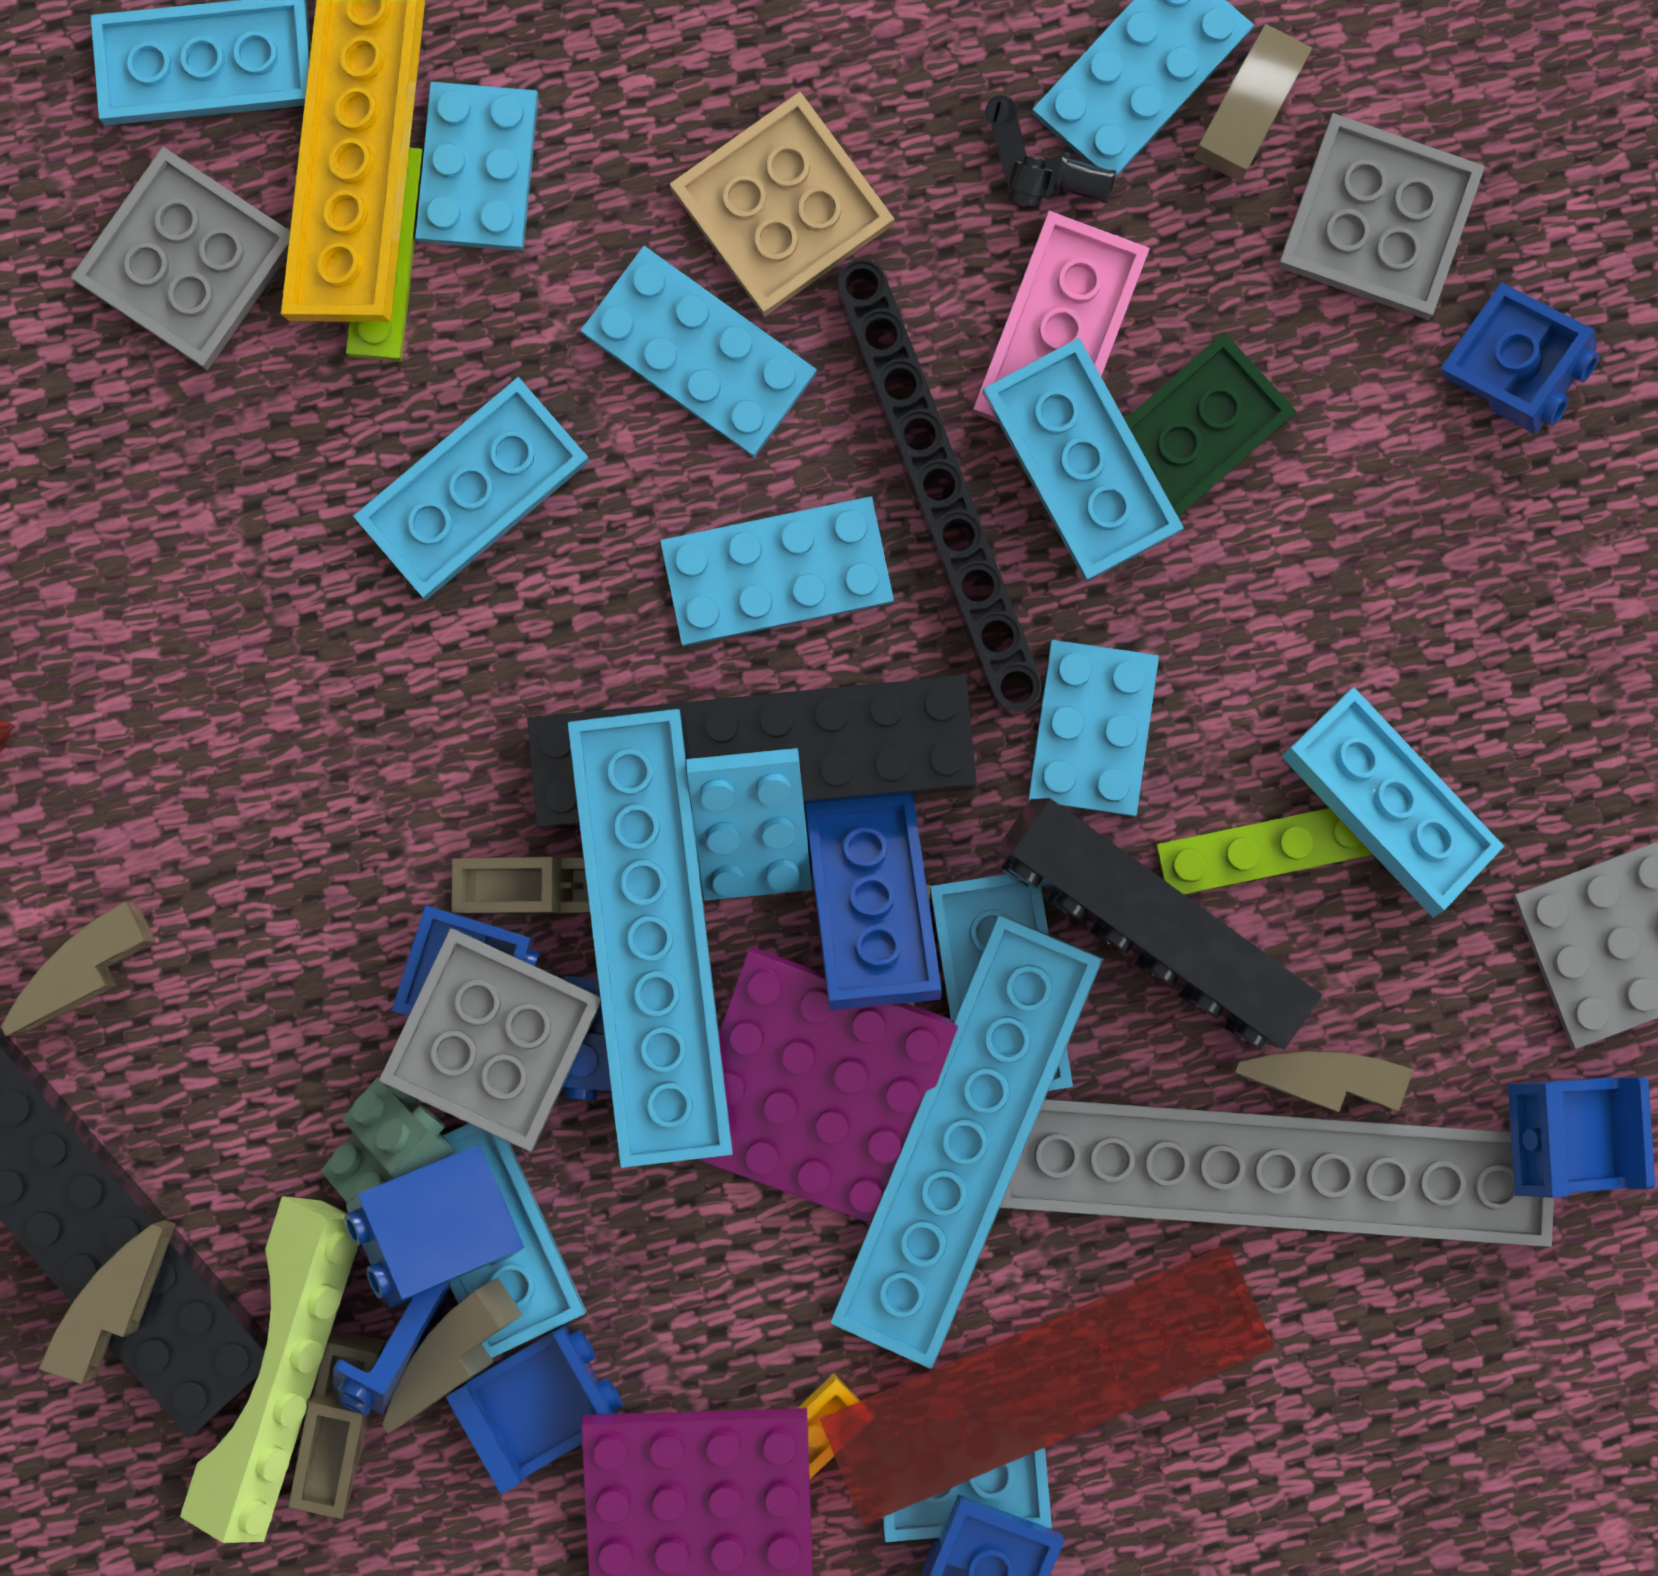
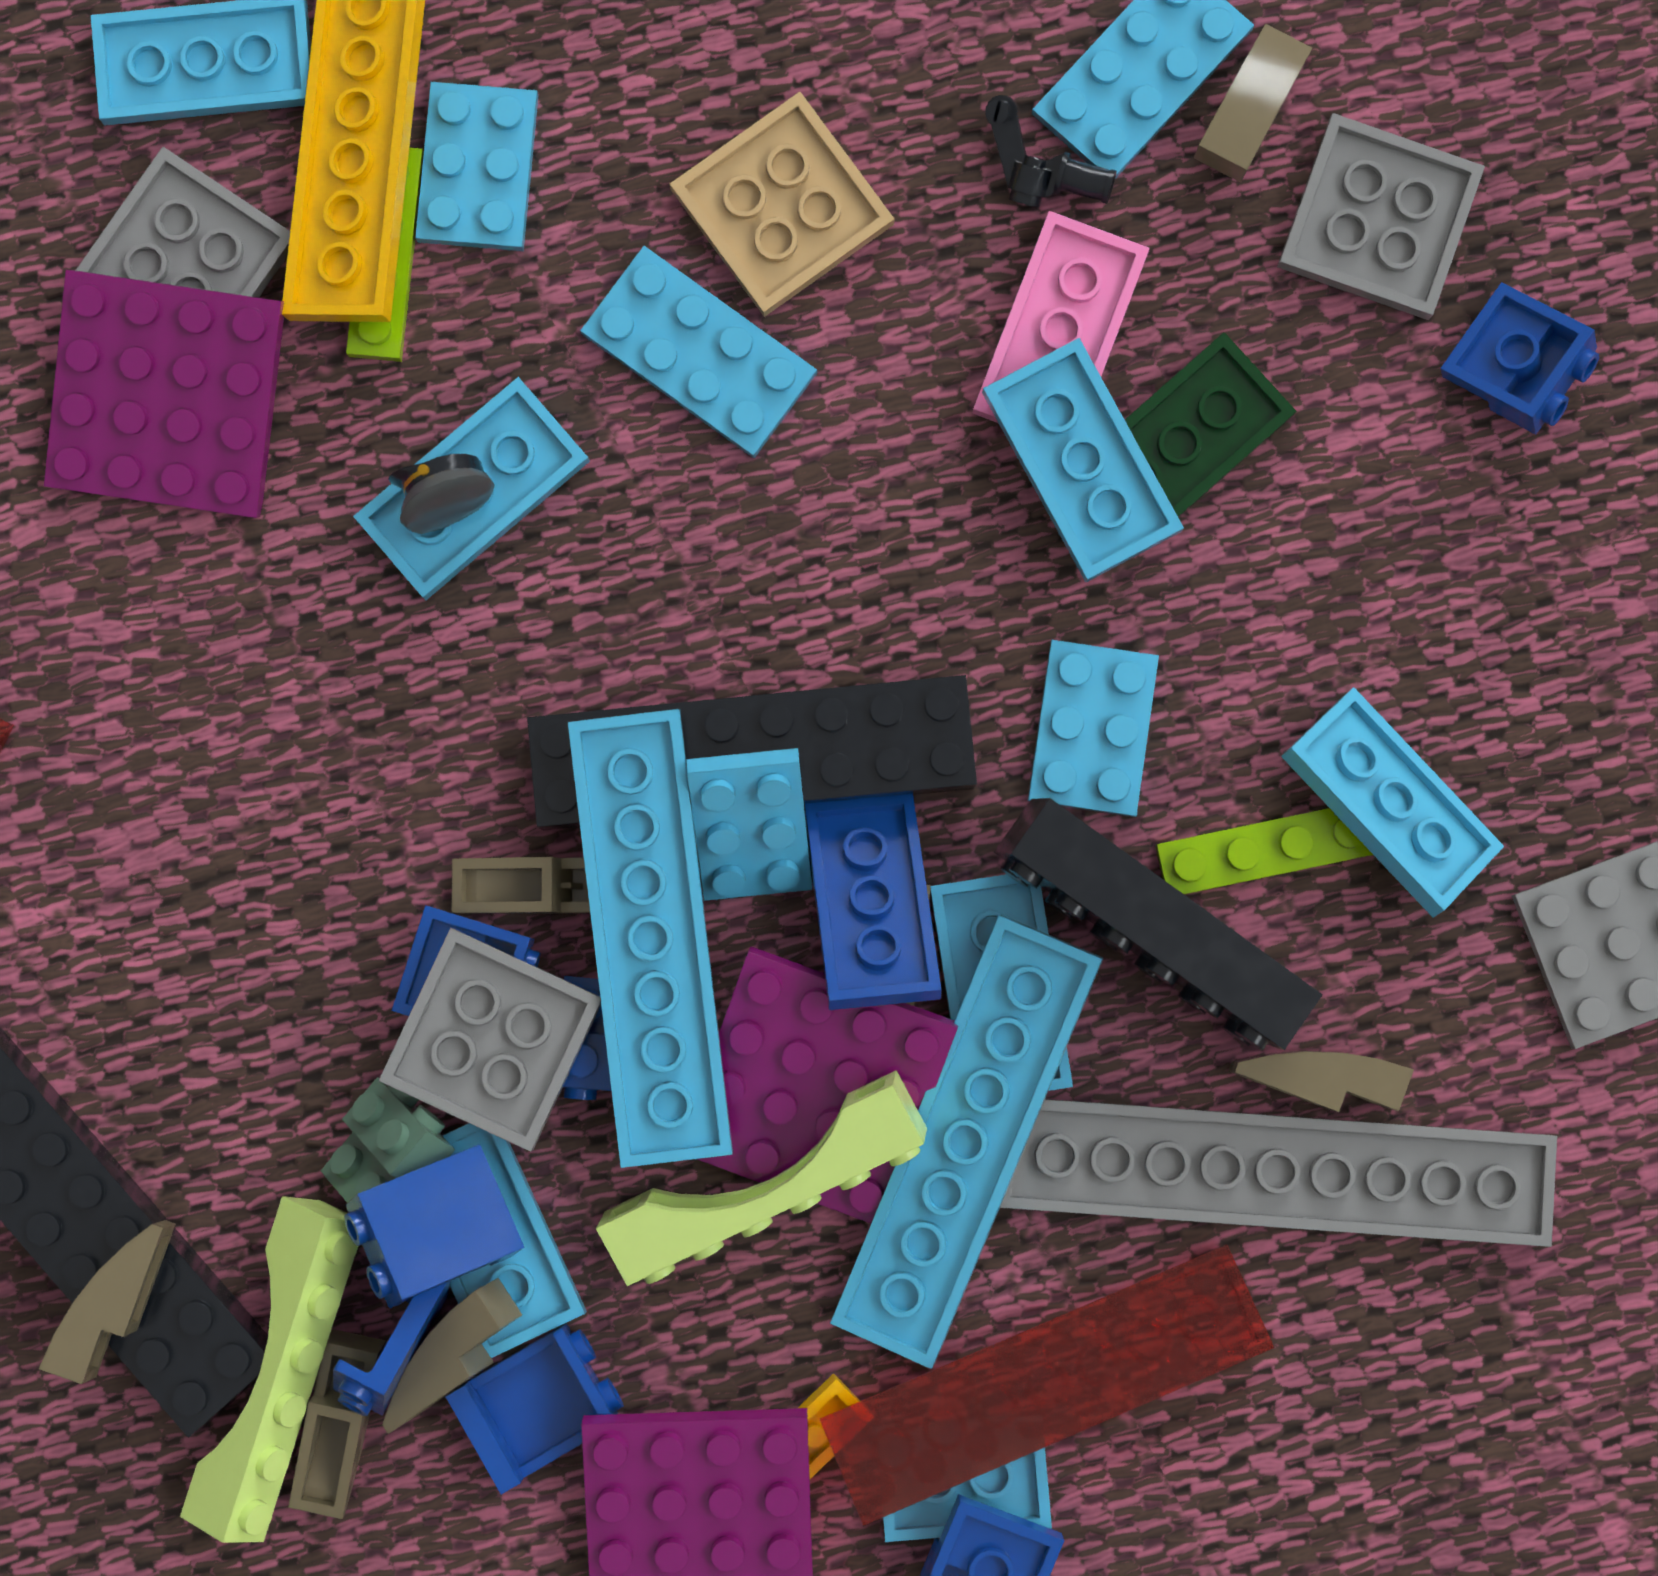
dark tan slope [1,901,156,1036] -> none
medium azure plate [660,496,894,647] -> none
black beam [838,259,1042,716] -> none
blue panel [1508,1077,1655,1198] -> none
none -> magenta plate [44,270,284,518]
none -> dark grey piece [388,454,495,534]
none -> yellowish green arch [596,1070,927,1286]

